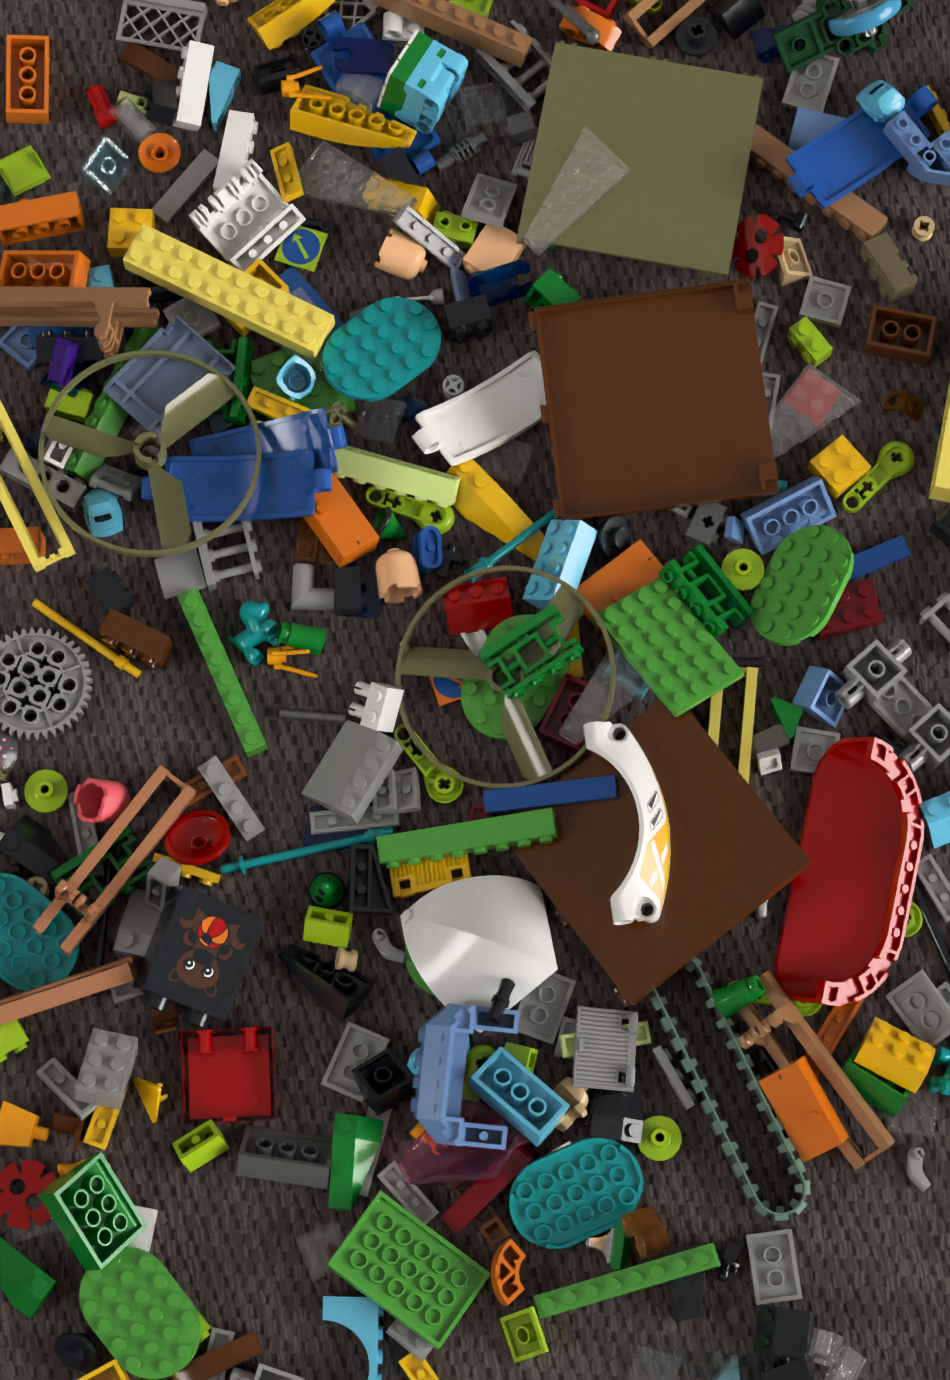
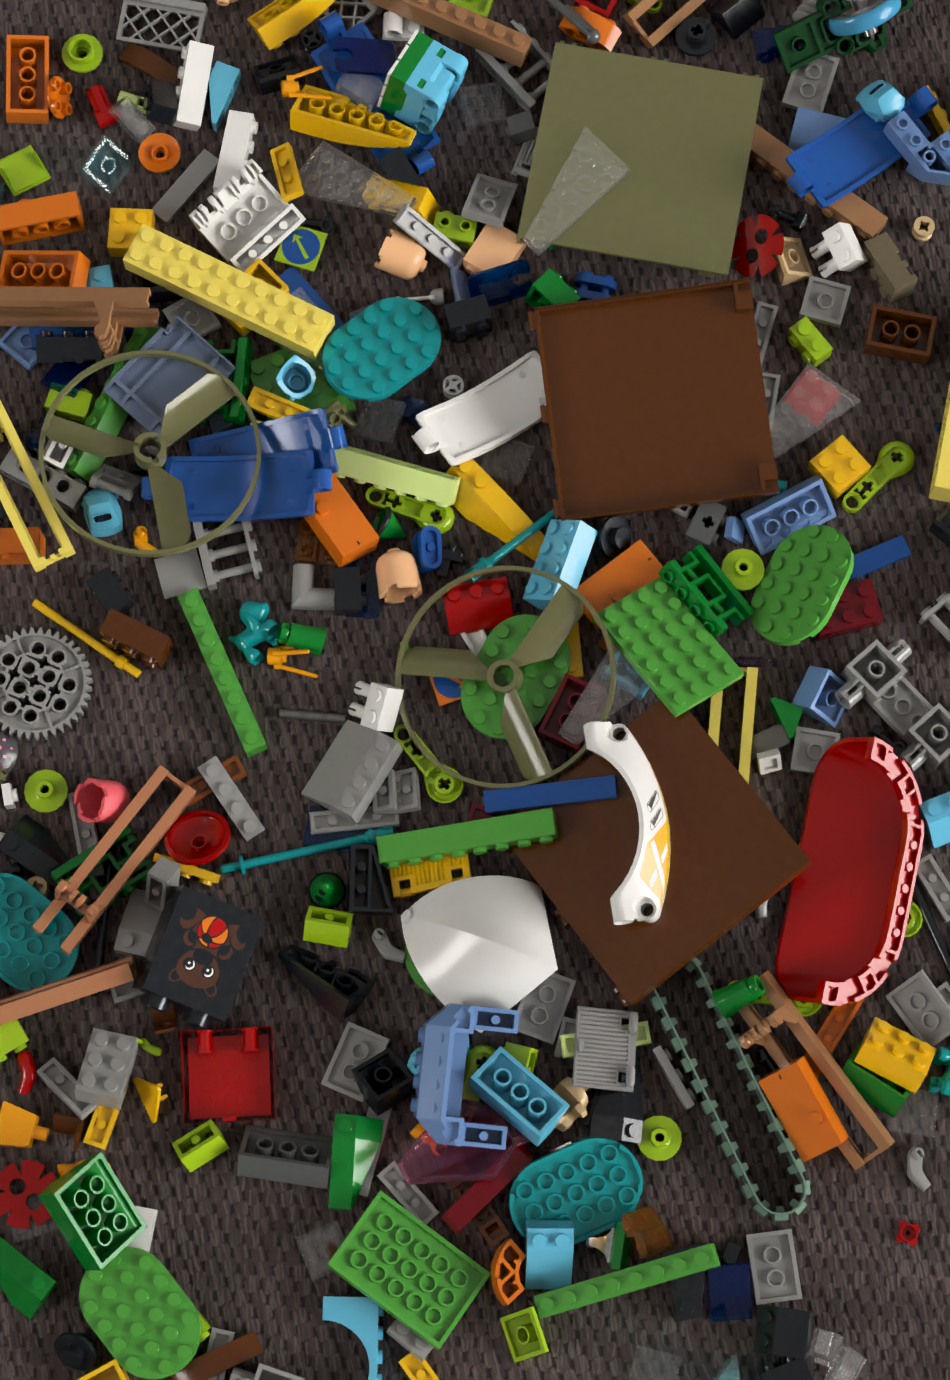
dark purple panel [47,337,80,387] -> none
tan wheel [335,947,358,972] -> none
dark grey hinge [434,133,487,173] -> none
green fence [478,603,584,700] -> none
black pin [485,978,515,1025] -> none
reddish brown bracket [883,390,925,422] -> none
none -> red arm [17,1050,37,1095]
none -> orange dish [47,76,72,119]
none -> lime piece [62,34,103,73]
none -> light orange arm [133,526,157,550]
none -> lime piece [138,1038,162,1056]
none -> medium azure slope [525,1220,574,1289]
none -> blue brick [574,271,617,302]
none -> clear blue piece [707,1262,753,1322]
none -> white brick [809,222,867,278]
none -> red plate [895,1220,921,1246]

